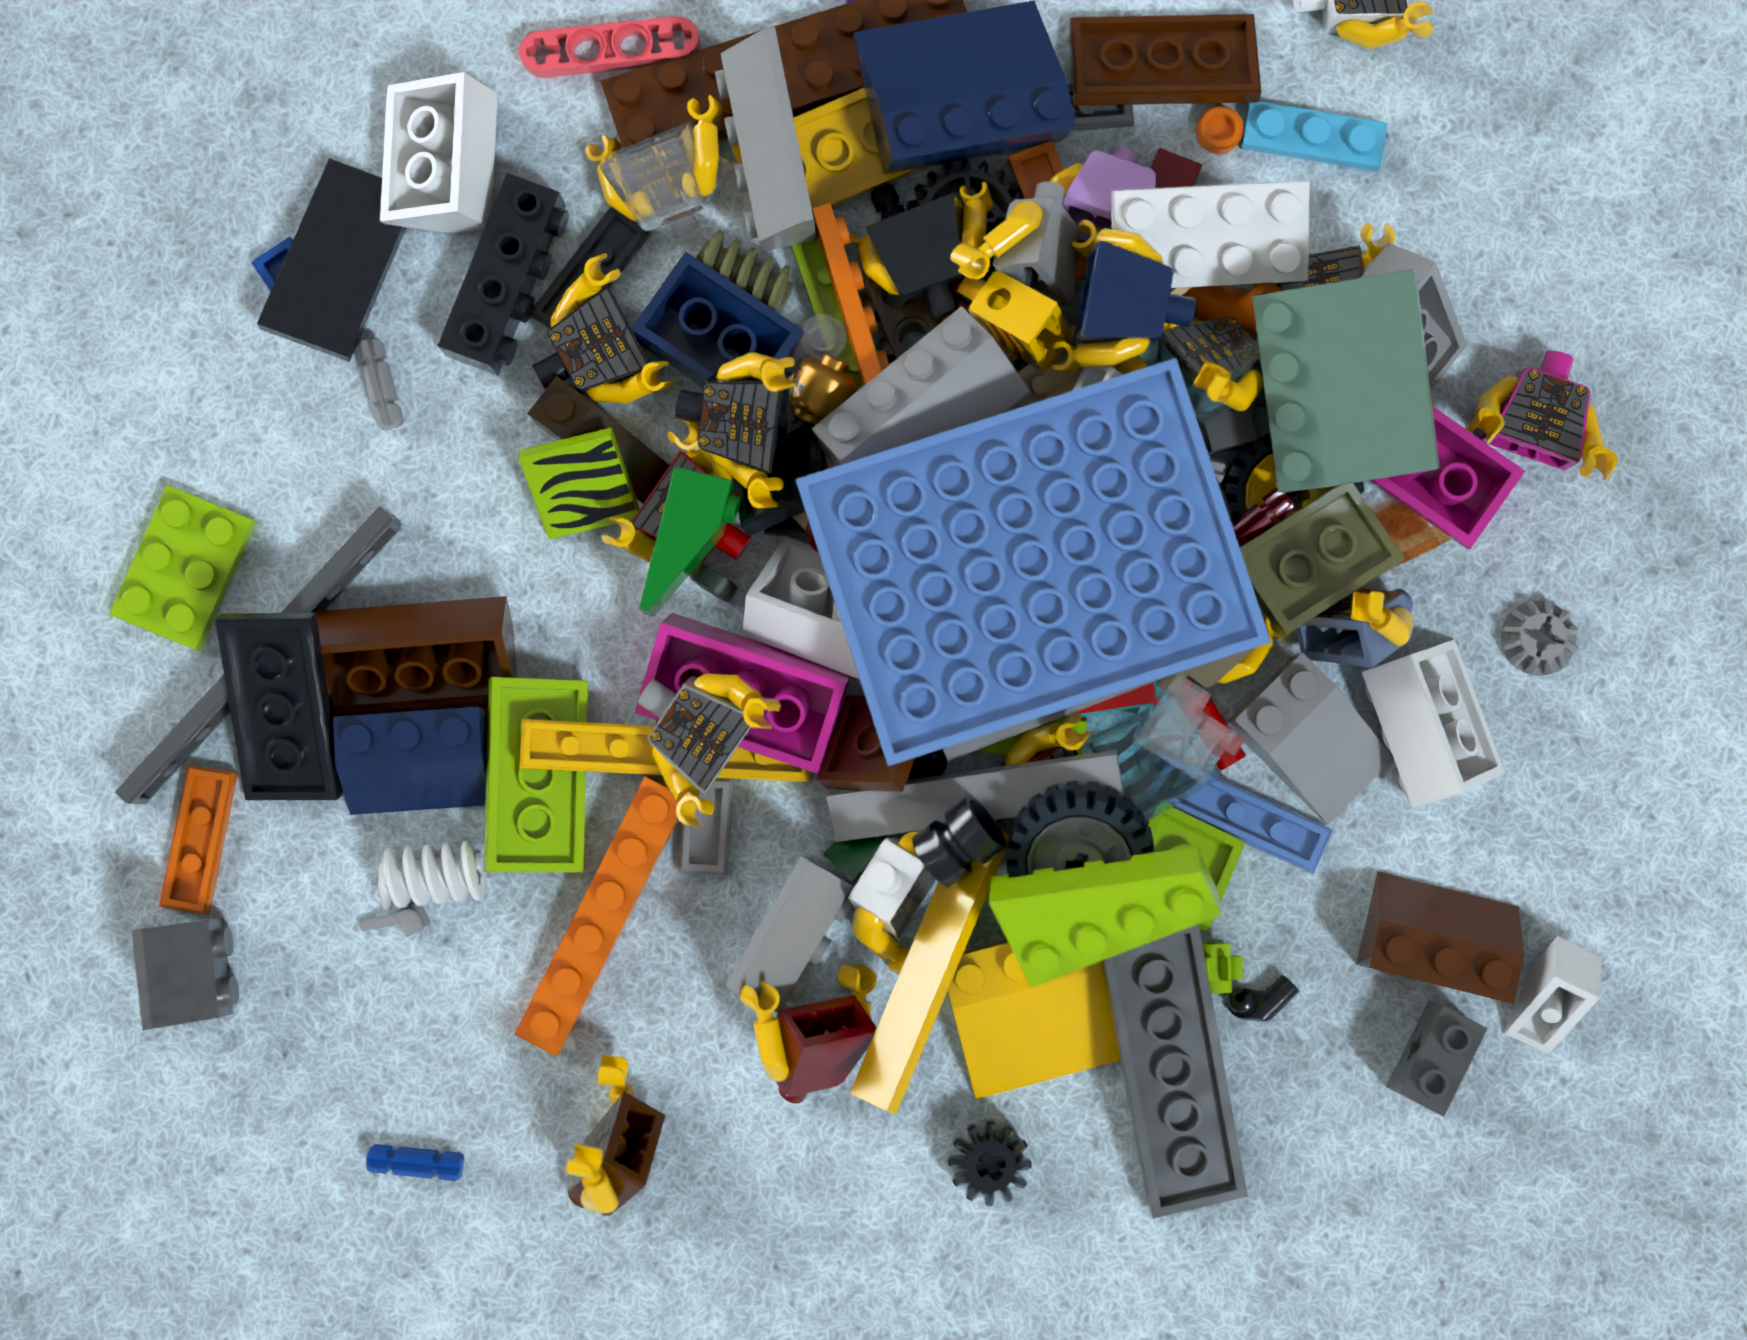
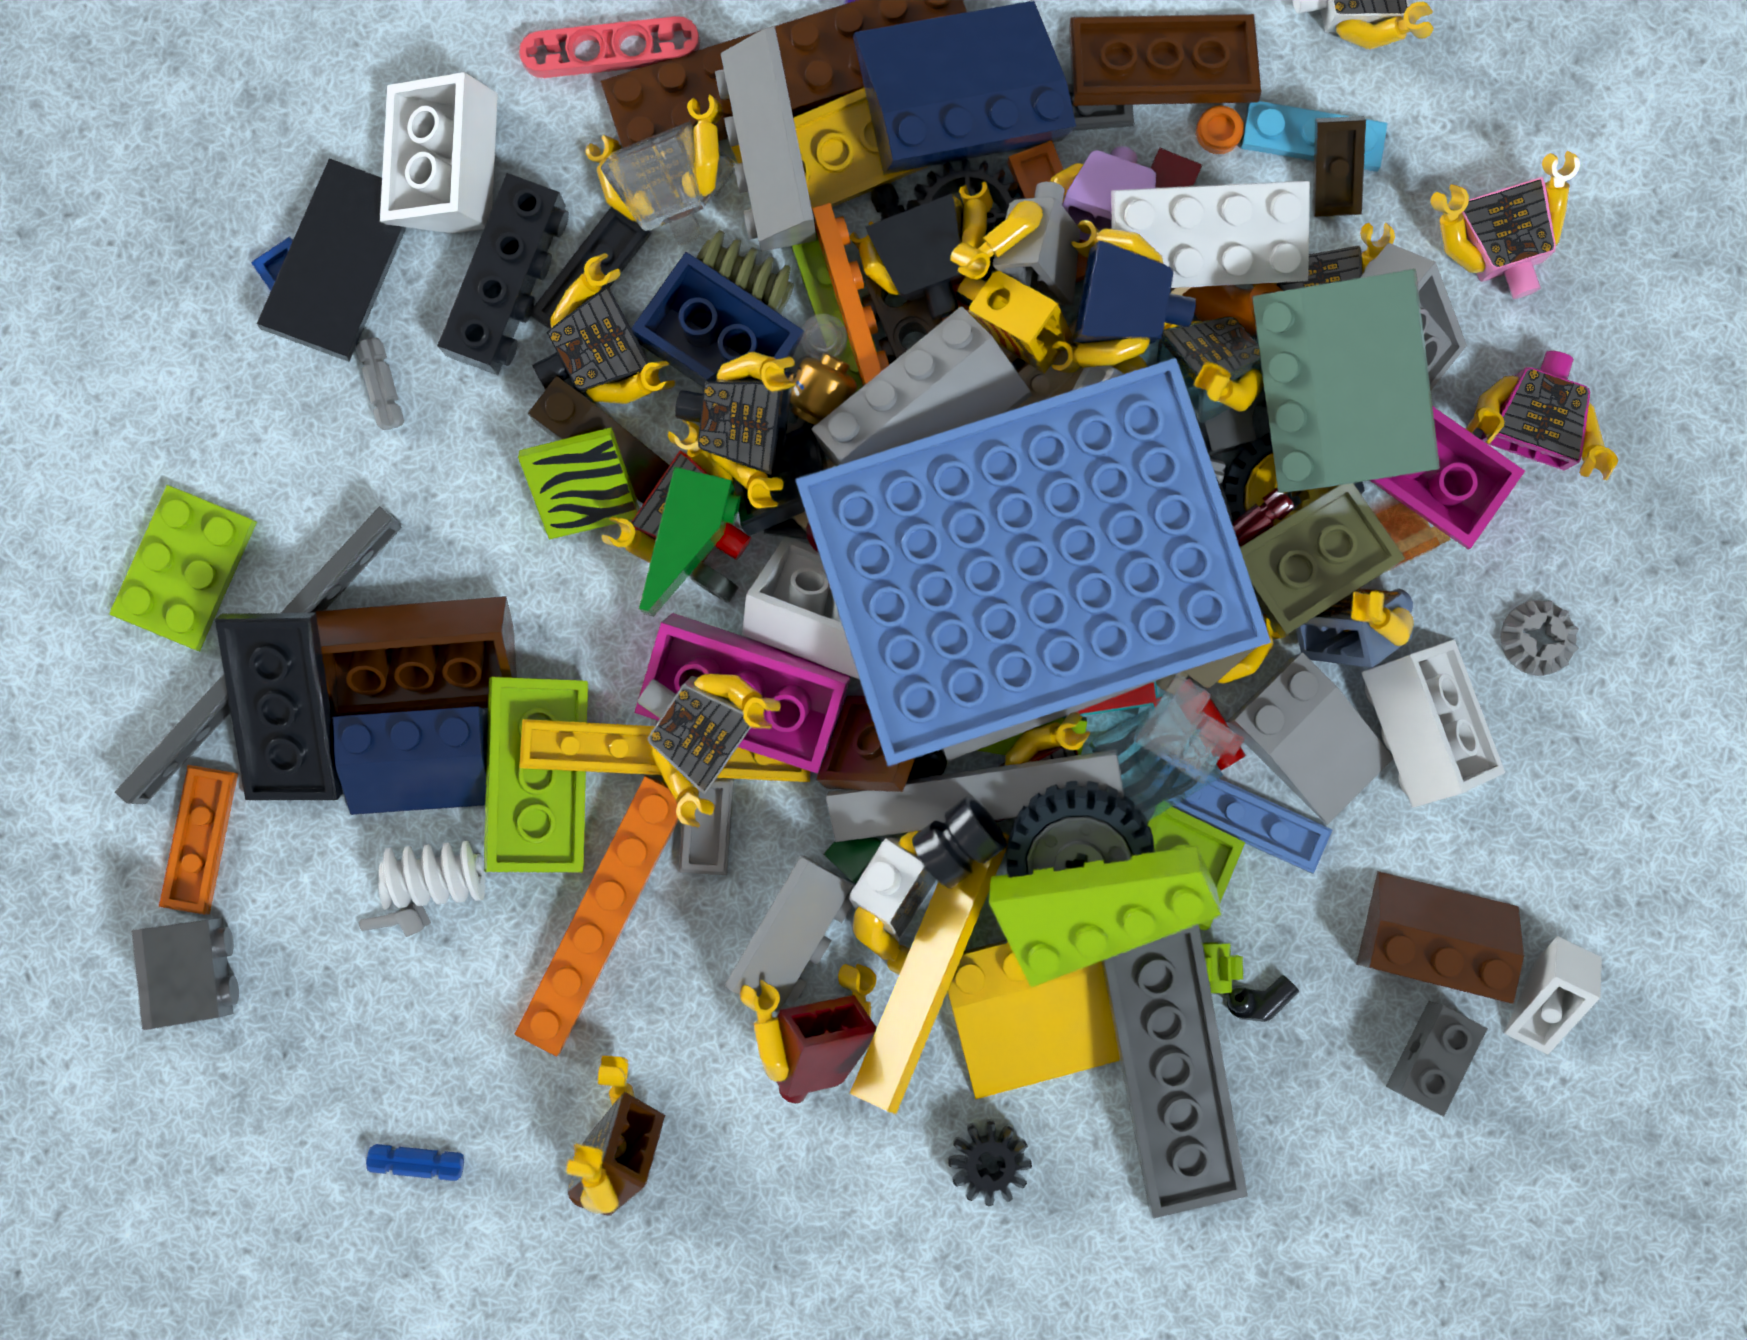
none -> dark brown plate [1313,116,1366,217]
none -> torso [1430,151,1580,299]

